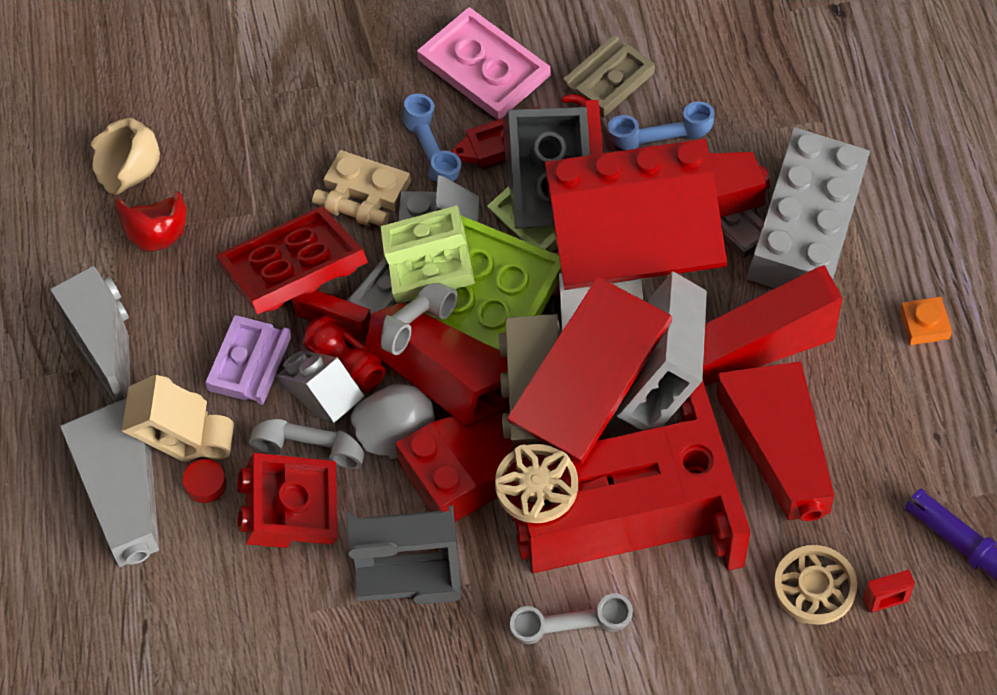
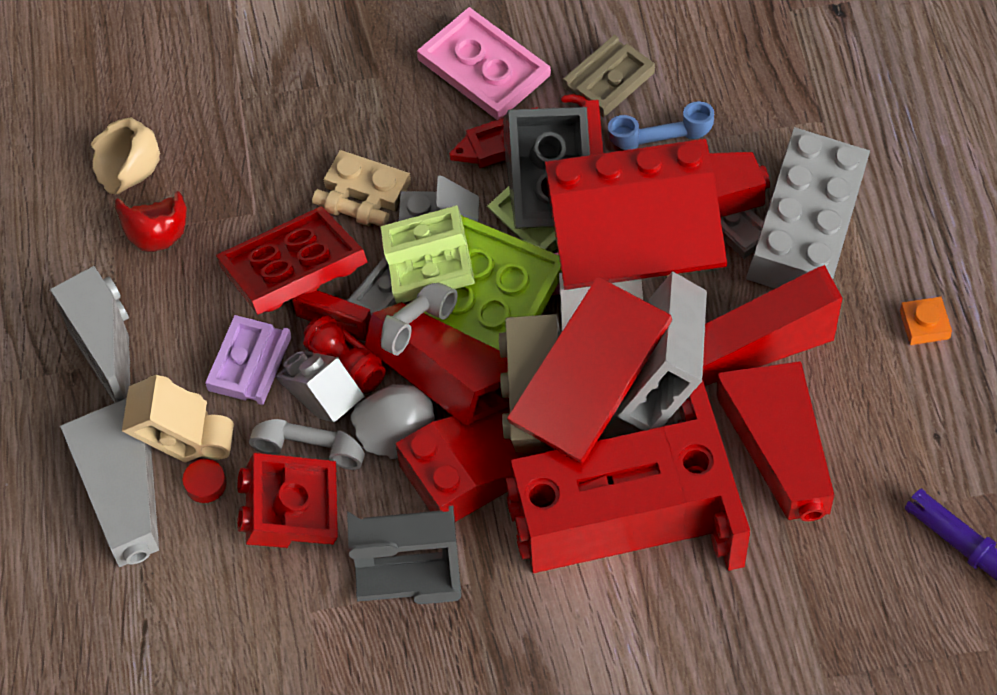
medium blue bar [402,94,461,182] -> none
tan wheel [495,444,578,523] -> none
light grey bar [510,593,633,645] -> none
tan wheel [774,545,857,625] -> none
red tile [863,569,915,613] -> none

